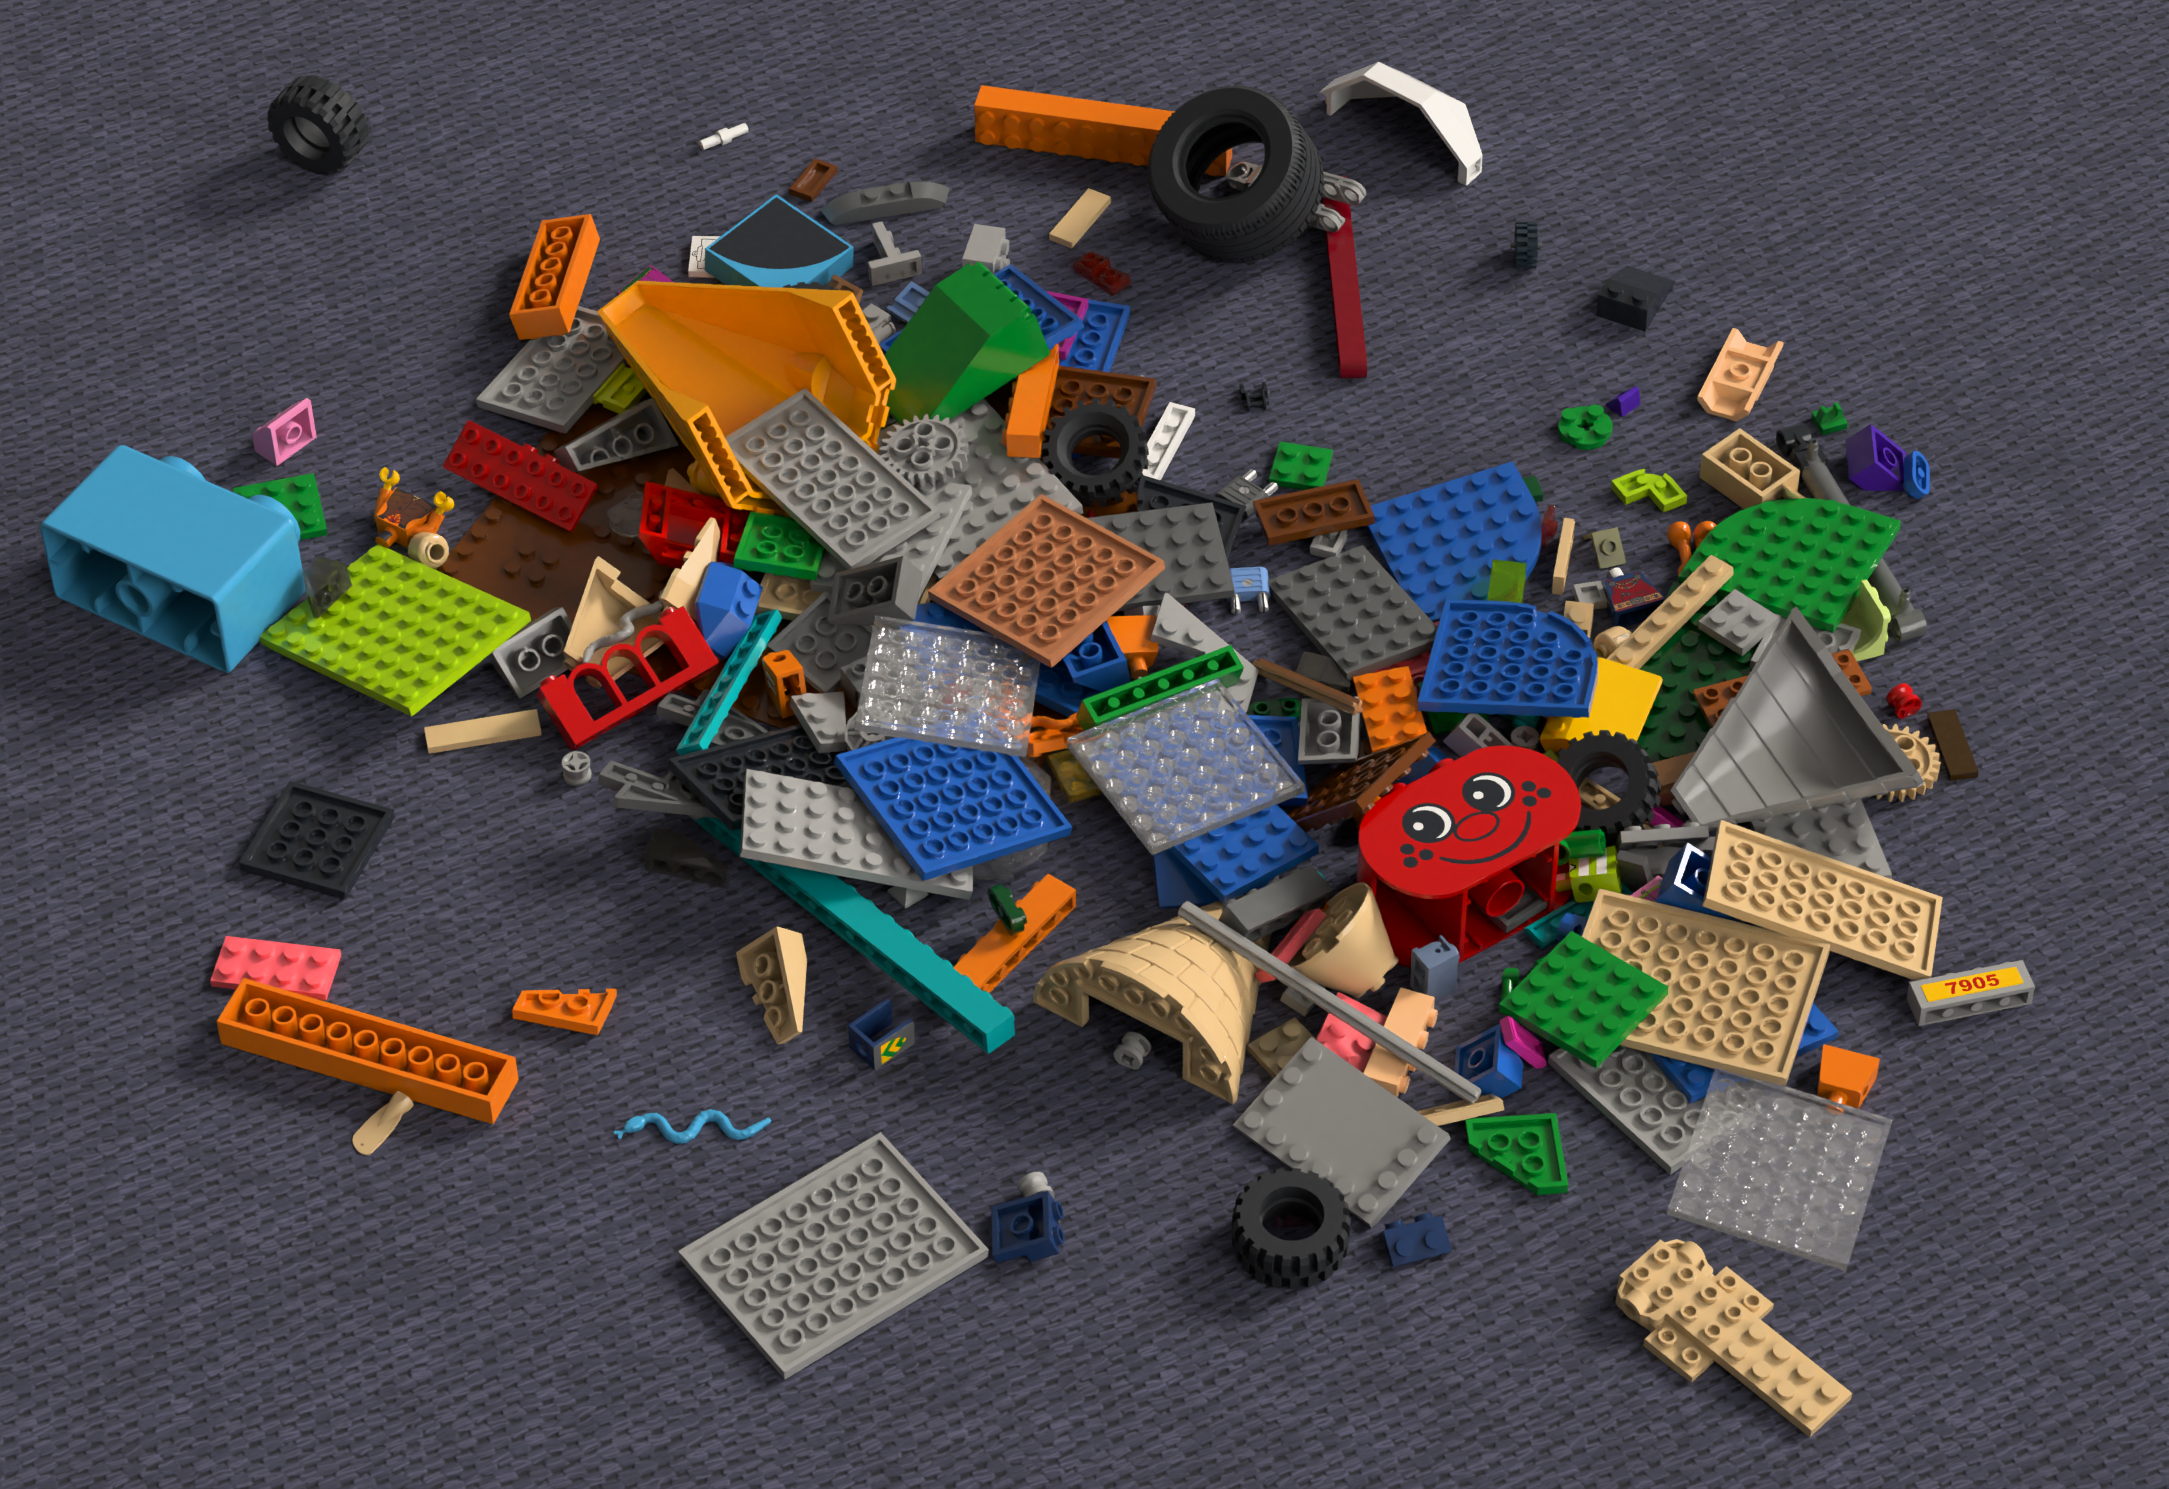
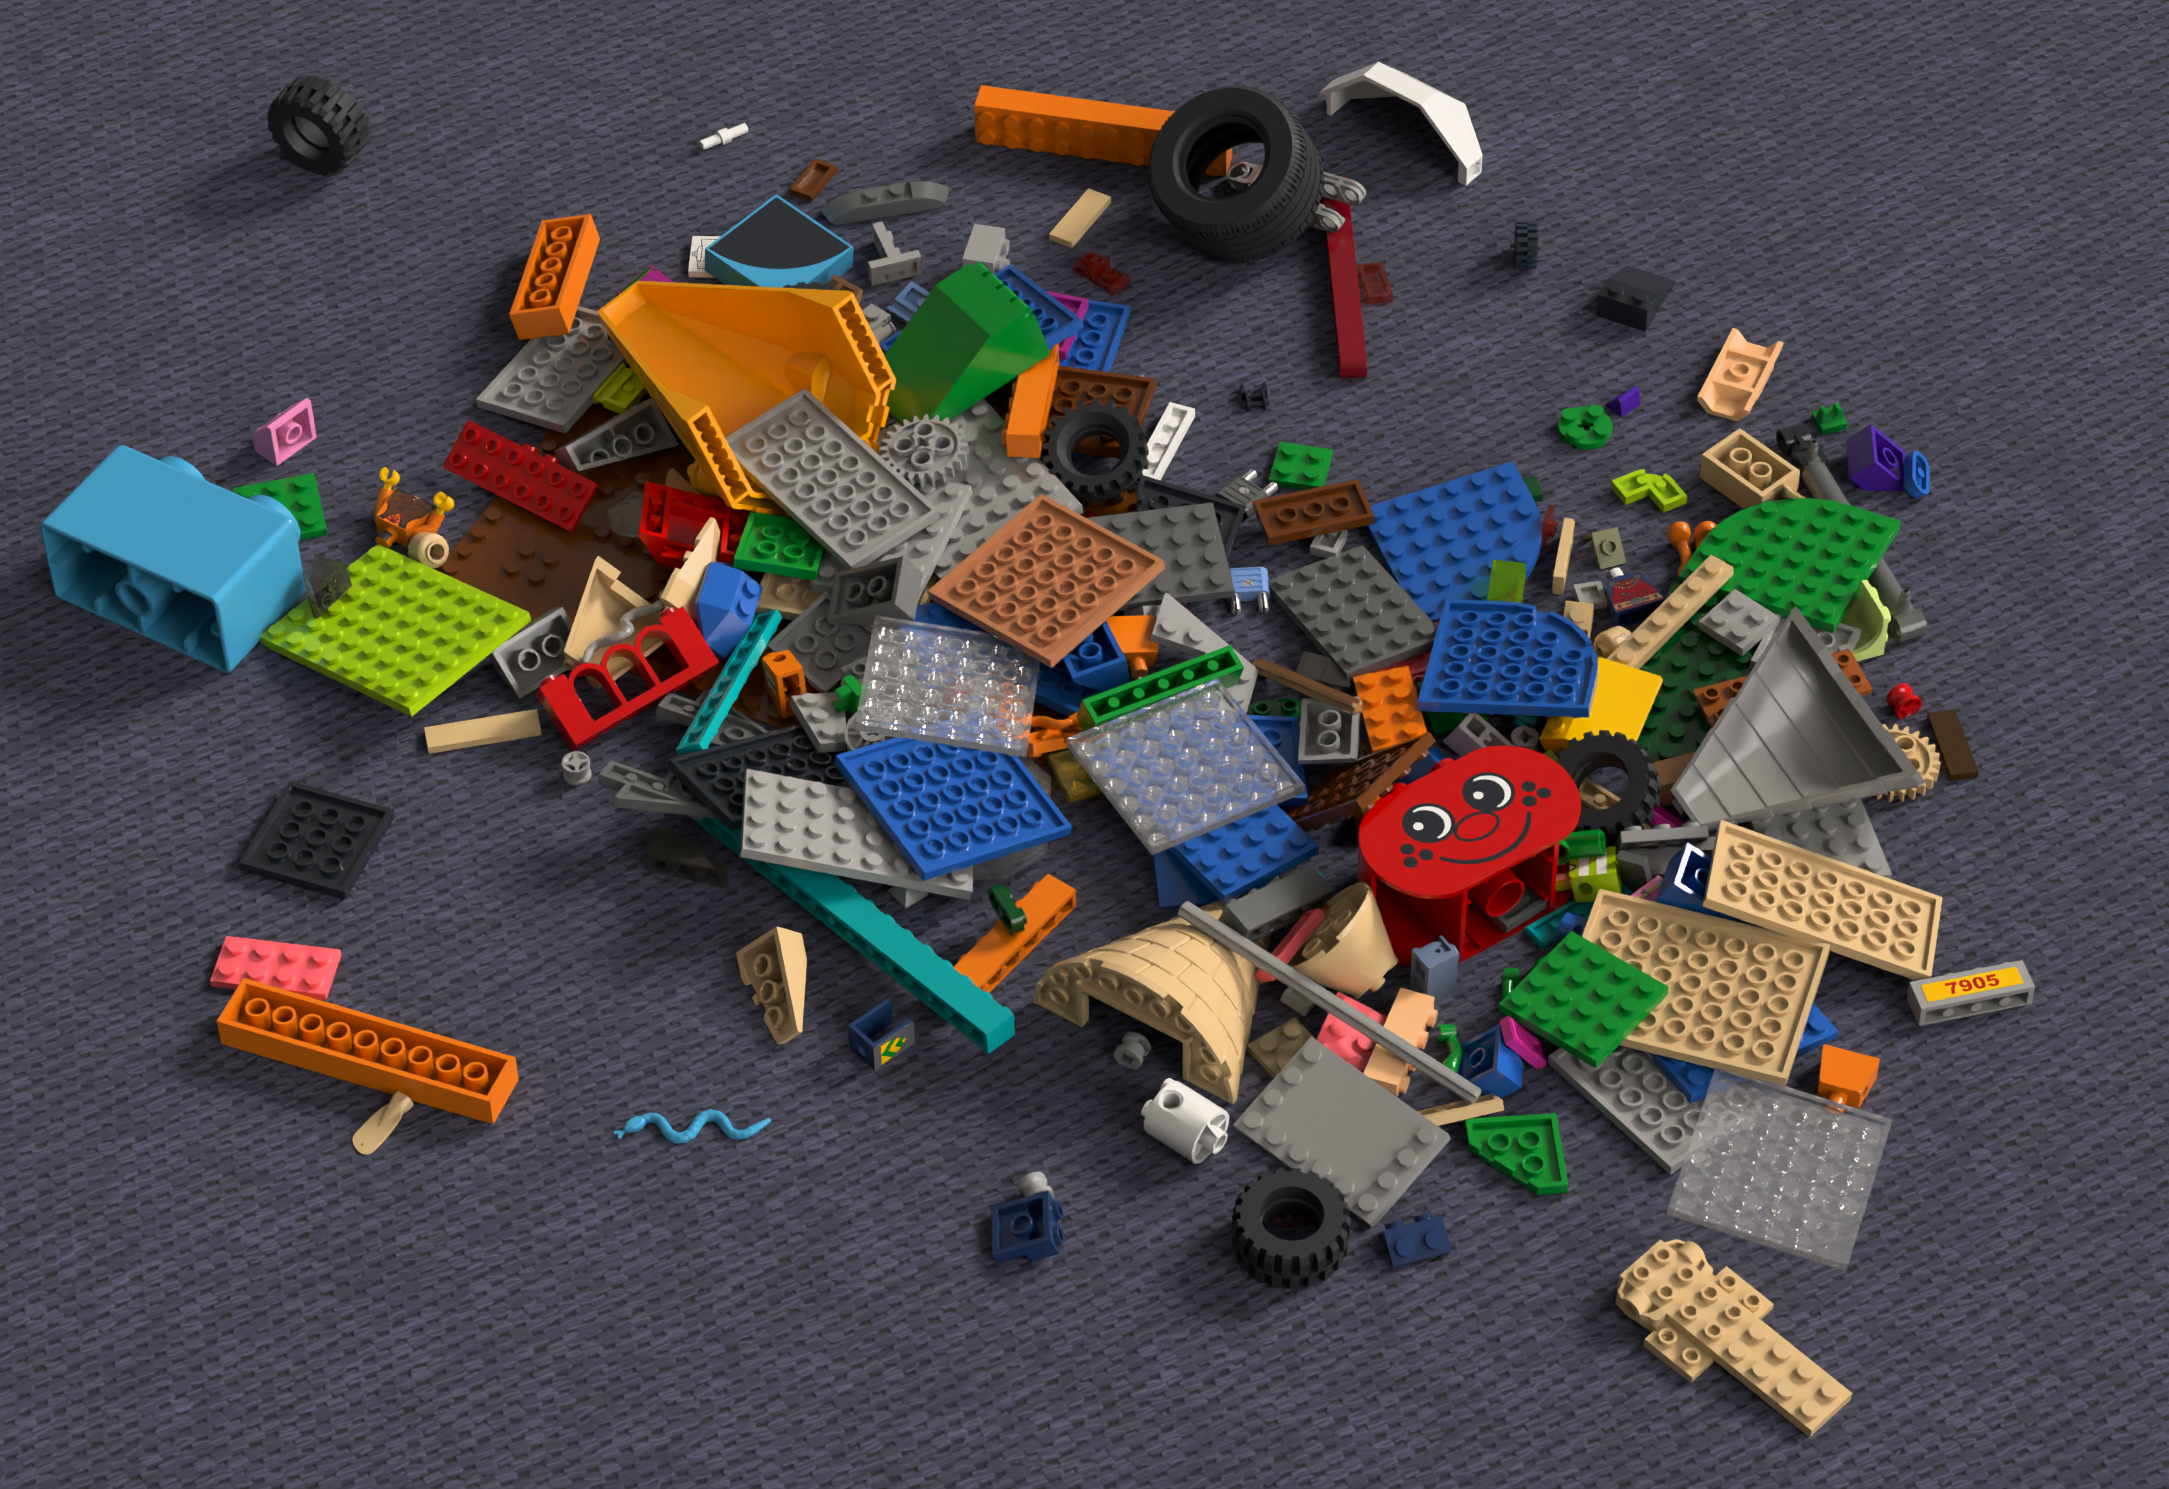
orange wing [512,989,617,1035] -> none
light grey plate [678,1132,989,1380] -> none
none -> green tile [832,675,867,715]
none -> white cylinder [1141,1078,1229,1163]
none -> clear red tile [1357,261,1394,305]
none -> green piece [1436,1024,1463,1072]

